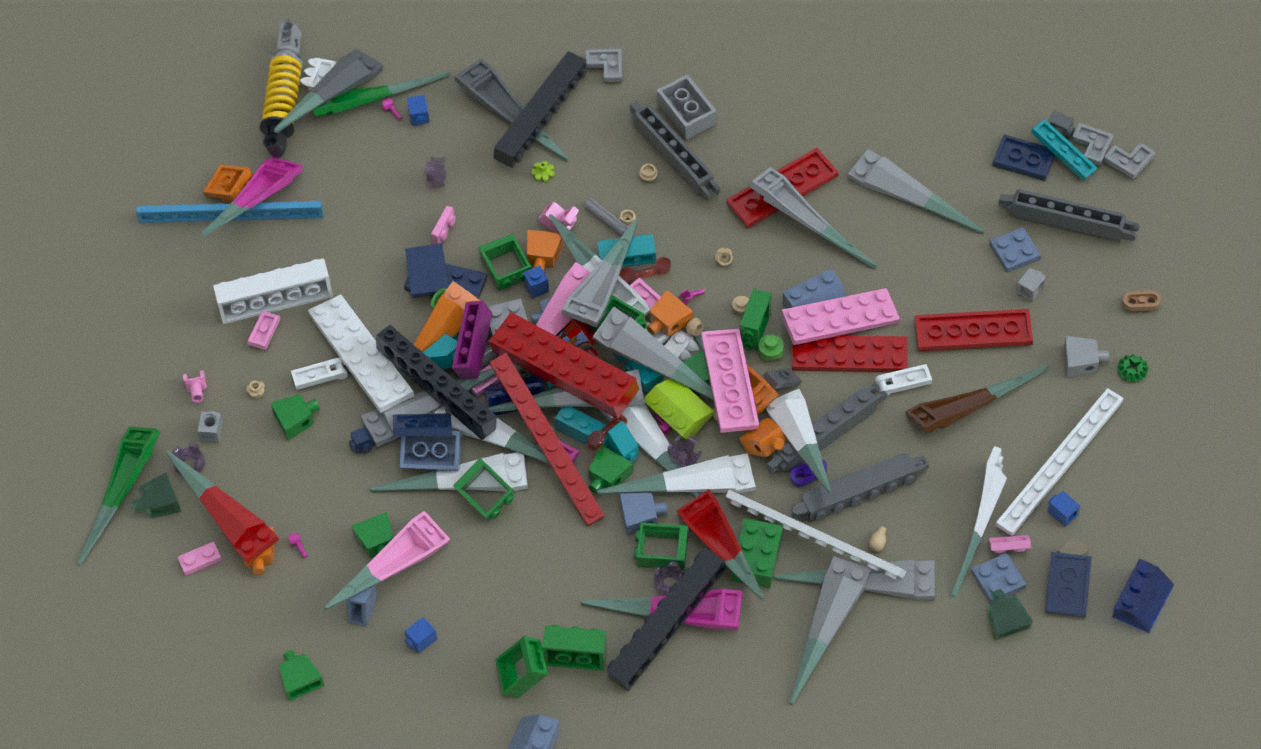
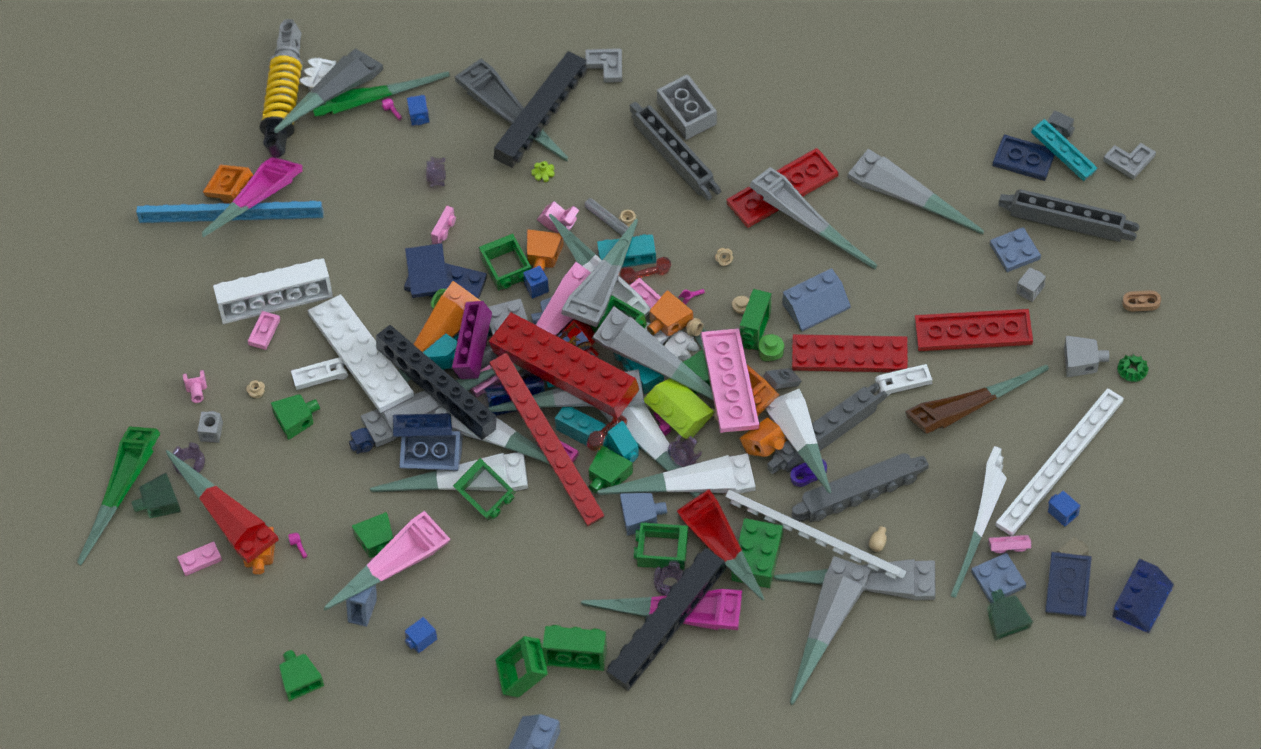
tan plate [639,164,658,182] -> none
bright pink plate [781,288,900,345] -> none
light grey plate [1072,123,1114,166] -> none

